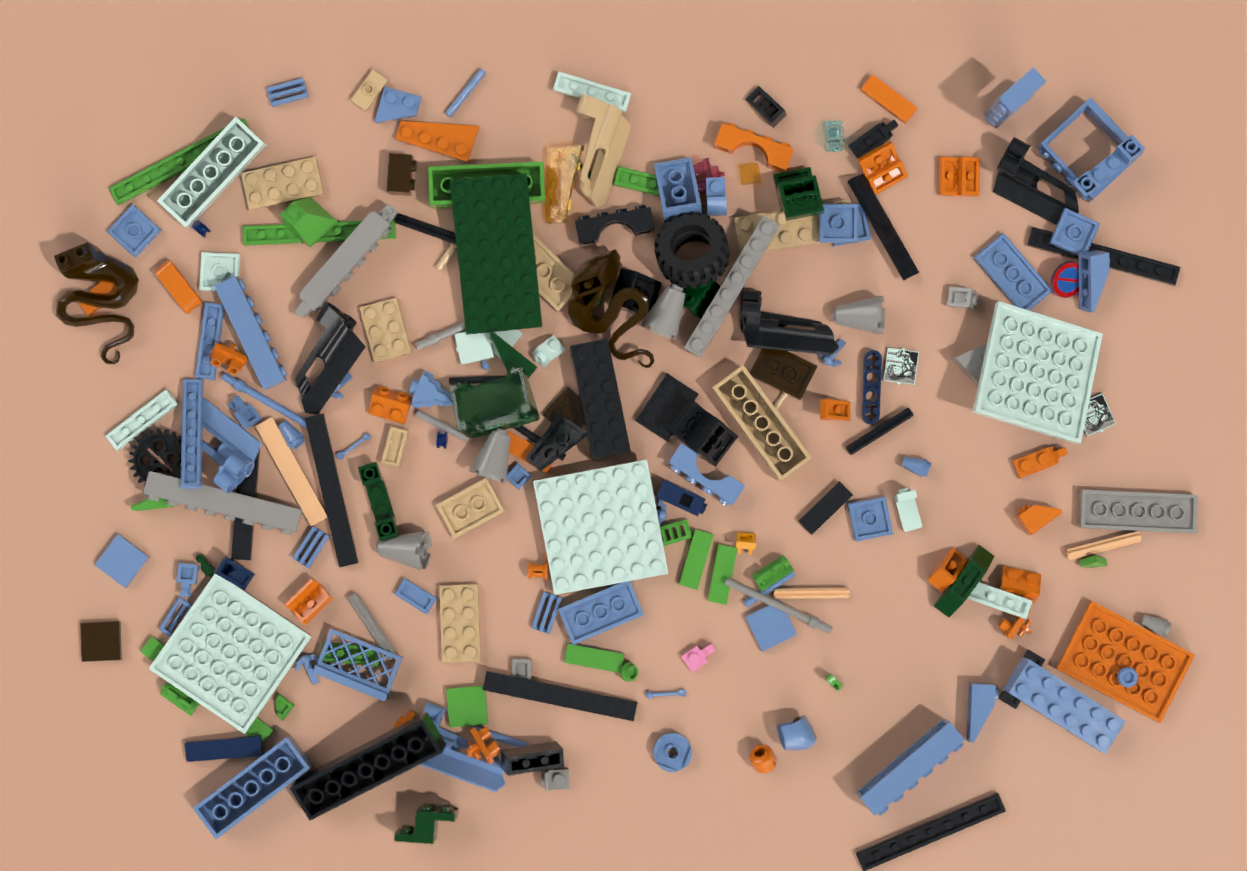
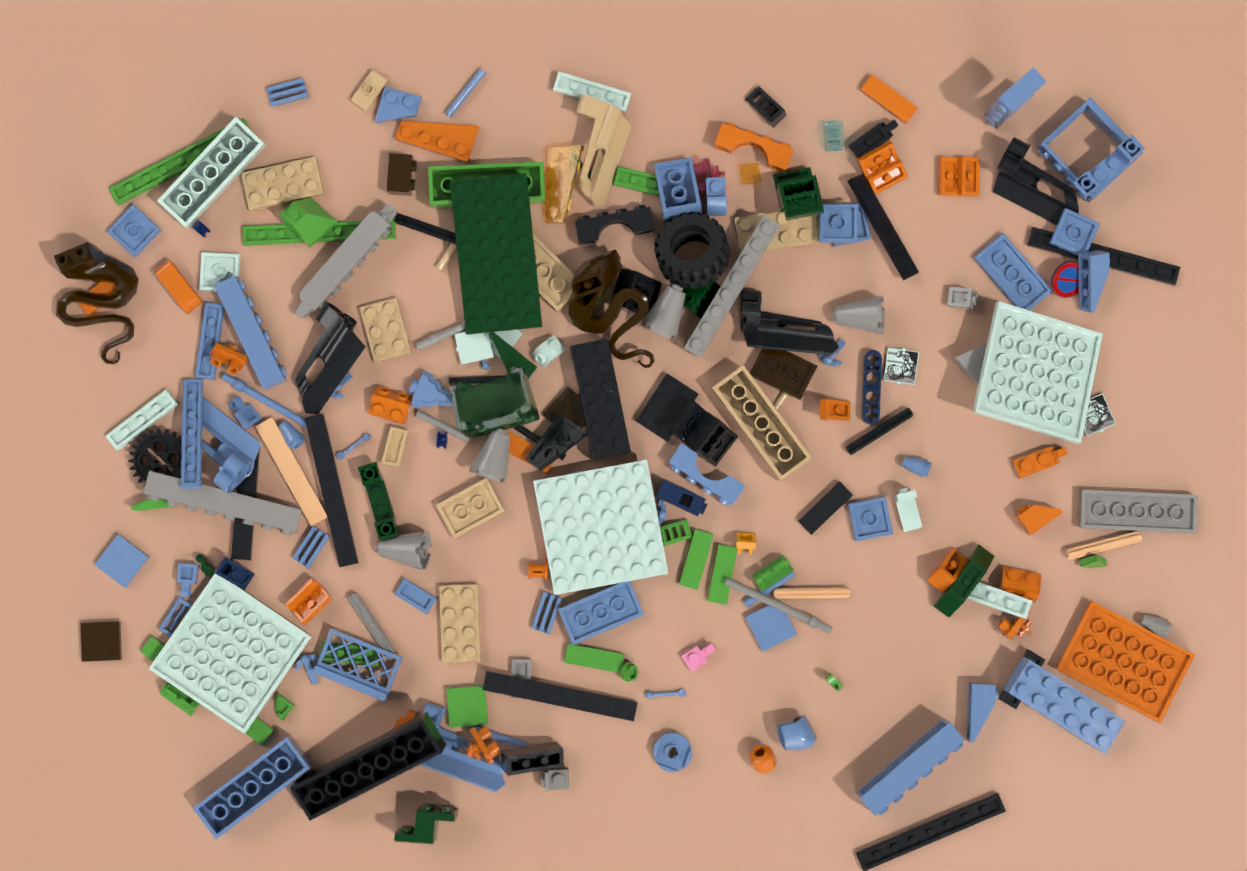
dark blue tile [184,735,264,762] -> none
medium blue tile [507,463,532,490] -> none
medium blue tile [1117,667,1138,687] -> none

